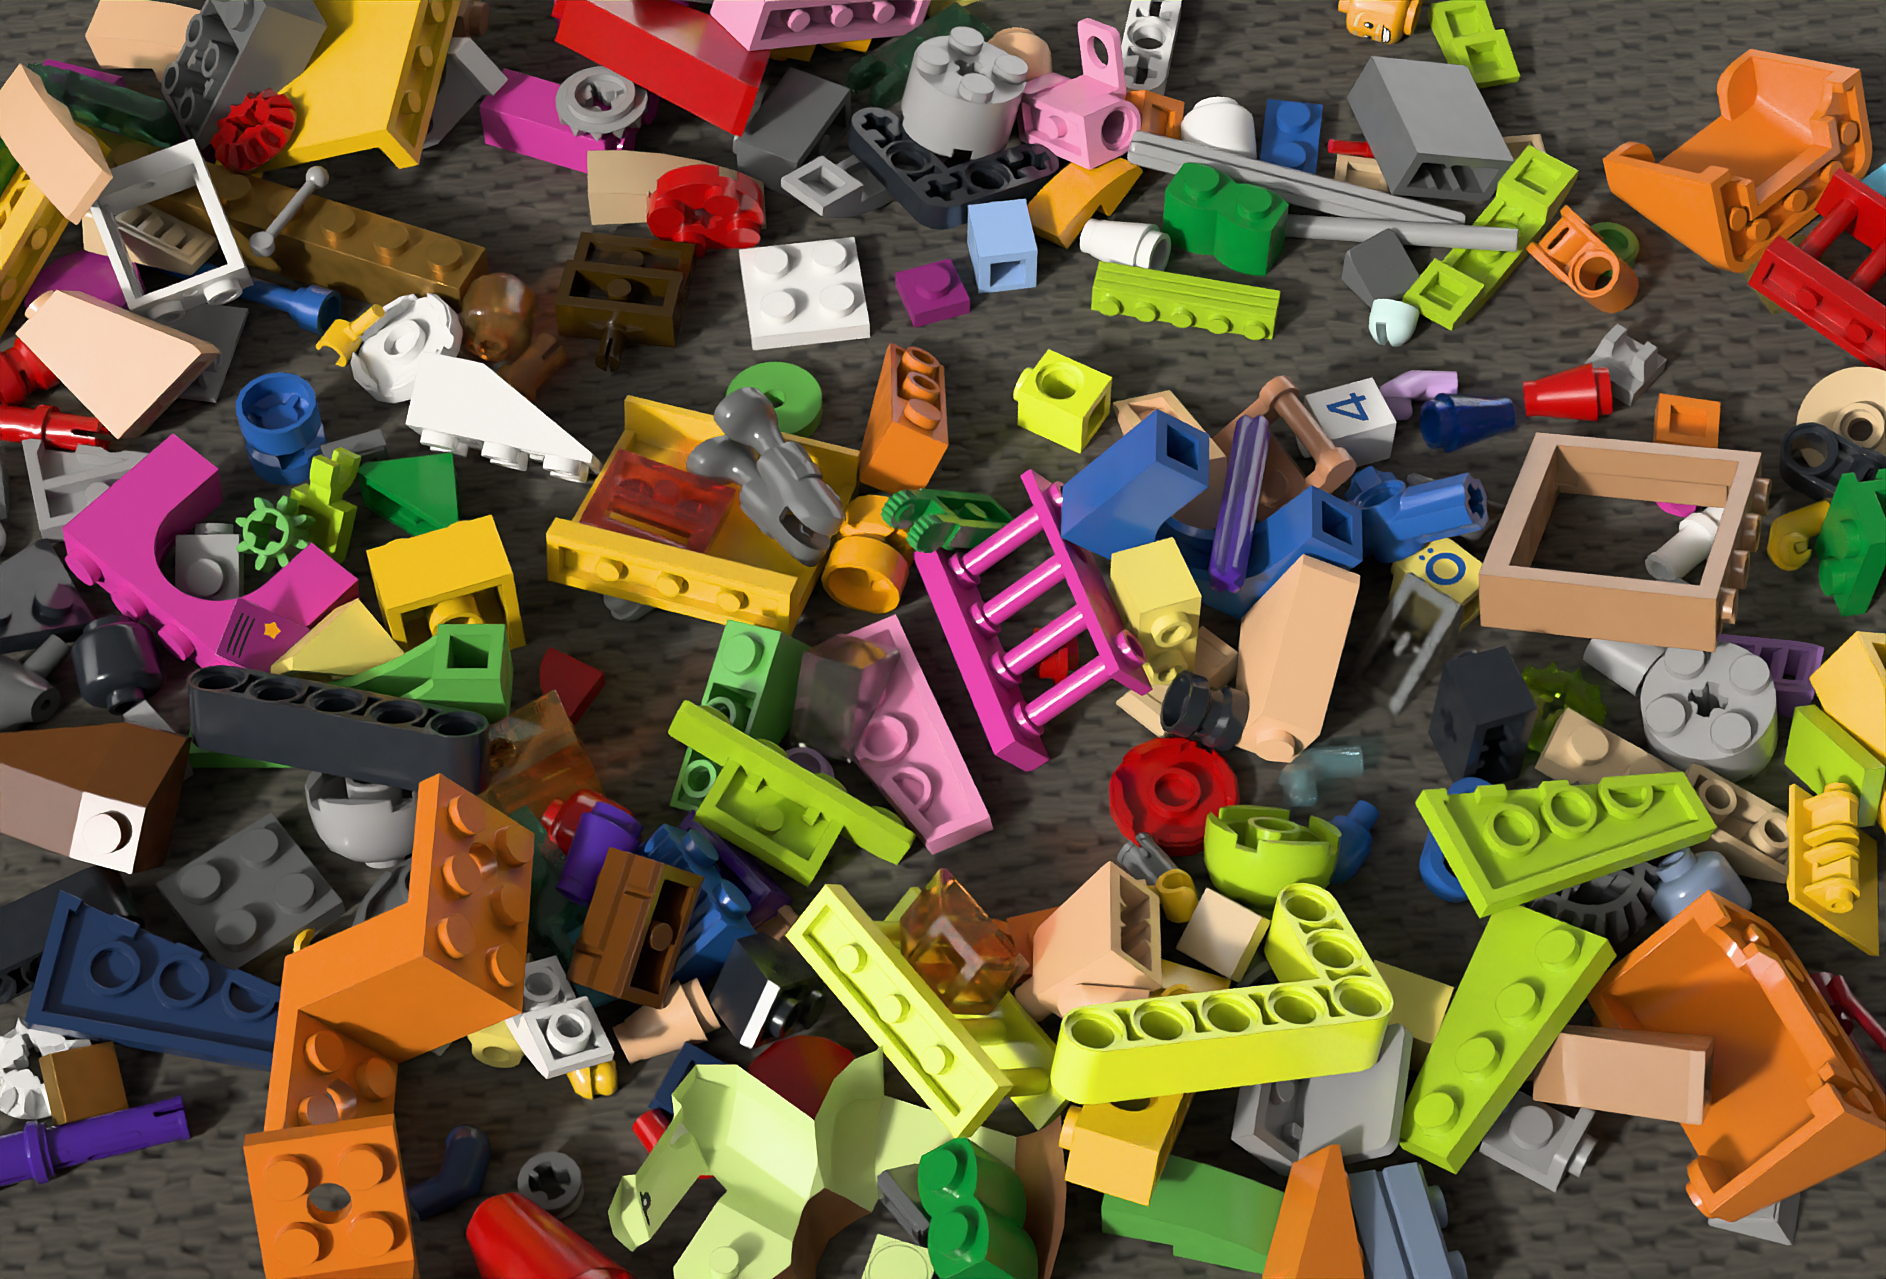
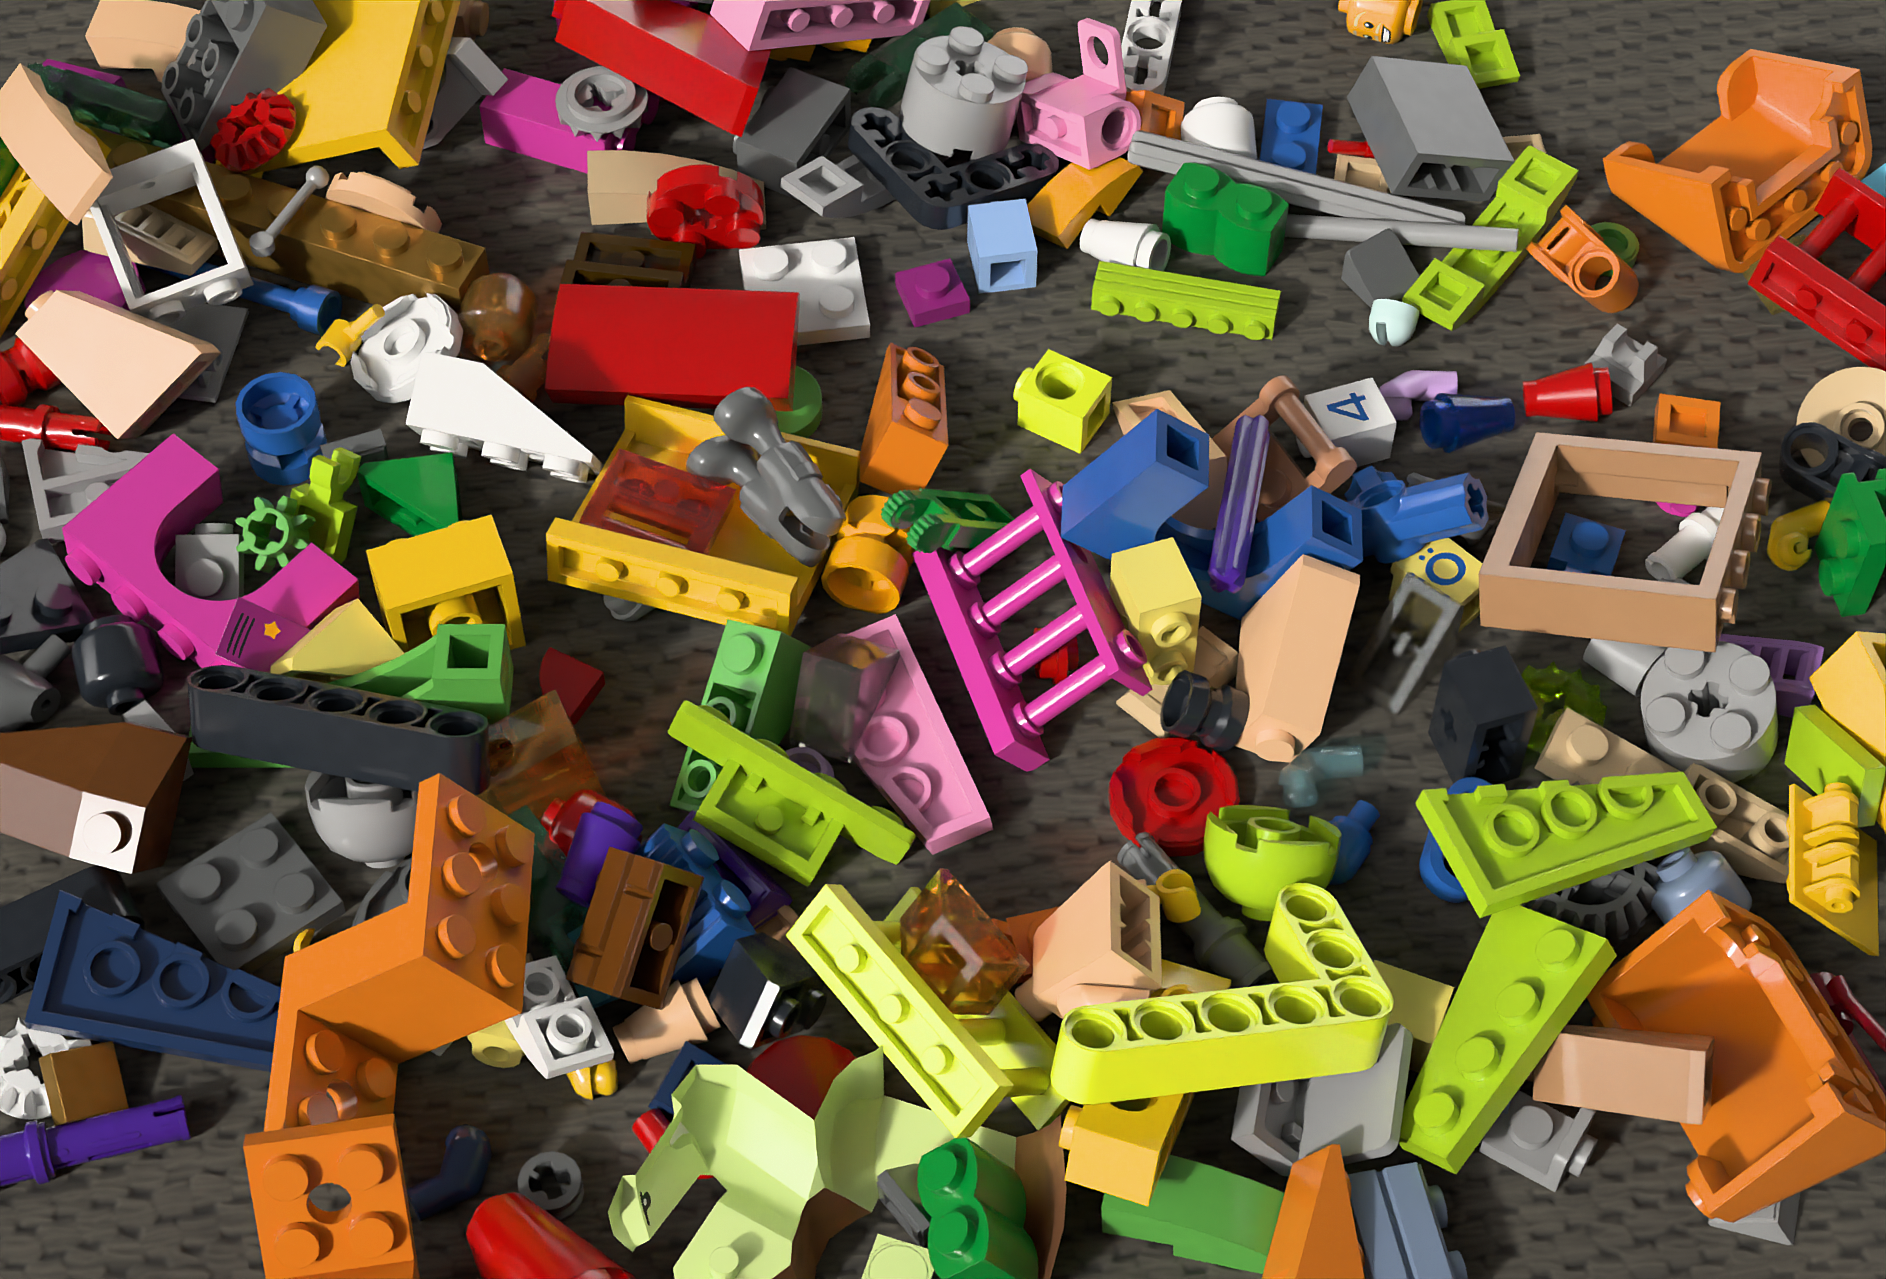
tan tile [1175,888,1271,983] -> none
none -> light nougat tile [325,172,442,233]
none -> red slope [545,284,800,412]
none -> blue plate [1547,513,1626,576]

